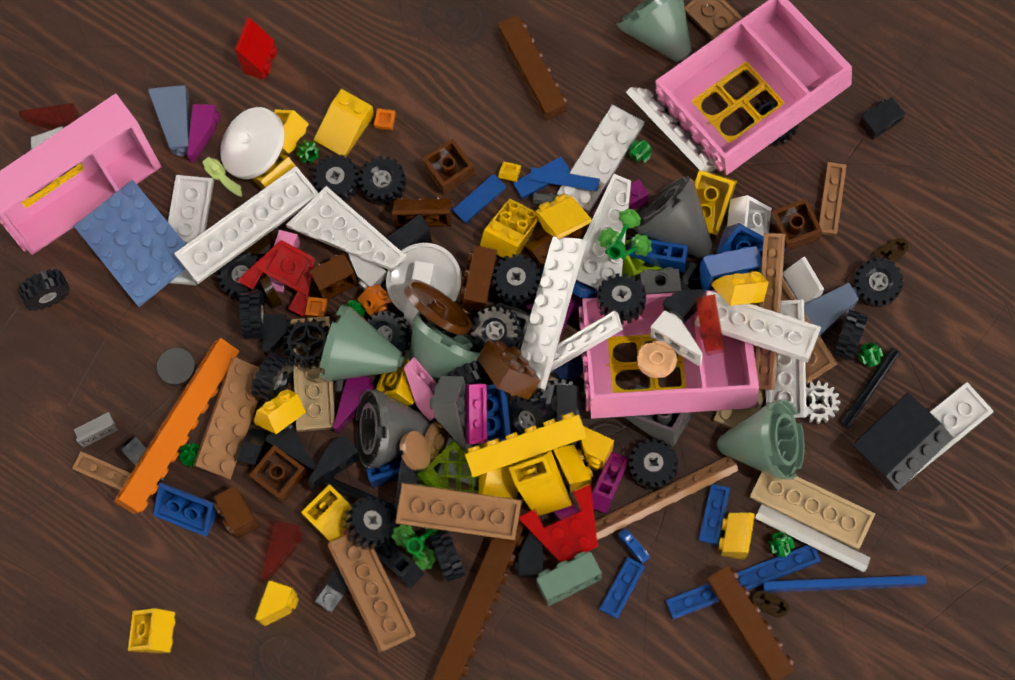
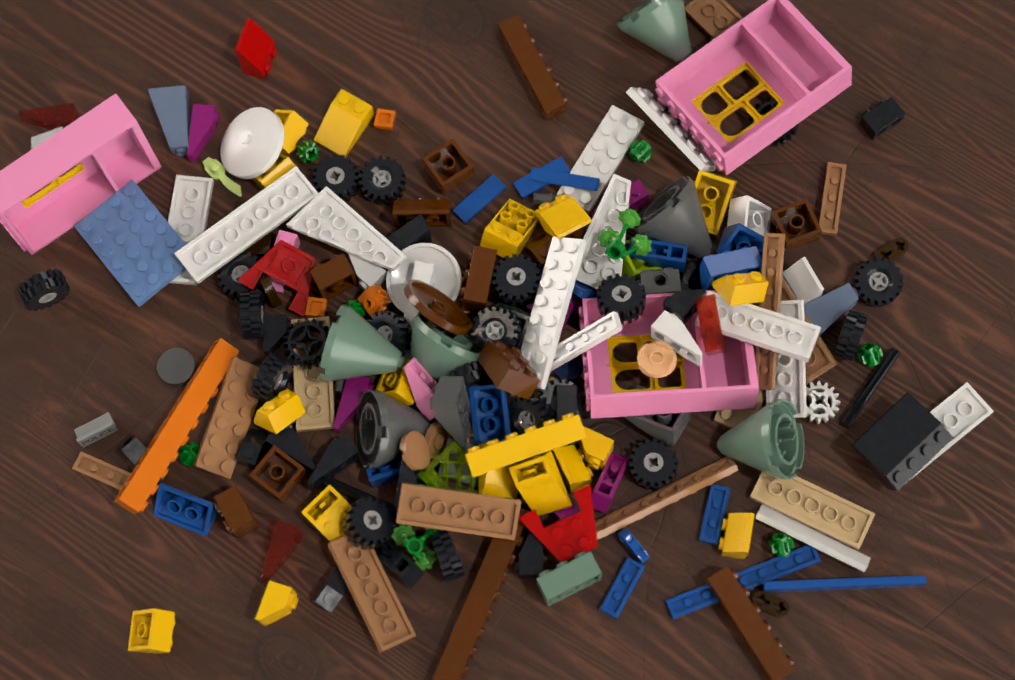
dark pink plate [465,383,487,444] -> none
yellow tile [499,162,521,182] -> none

